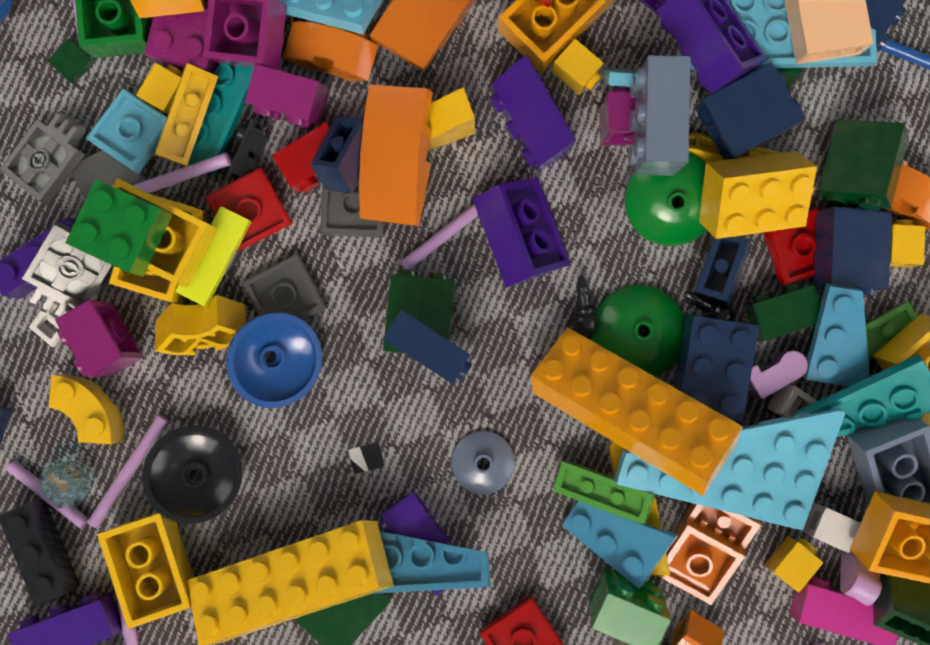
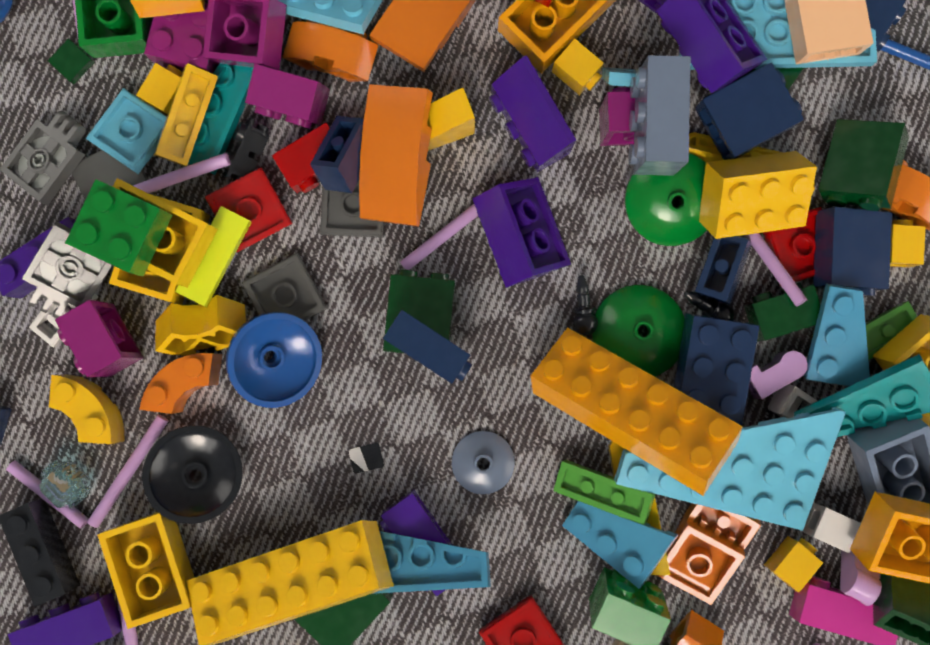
none -> orange brick [139,353,222,414]
none -> lavender bar [745,233,807,307]

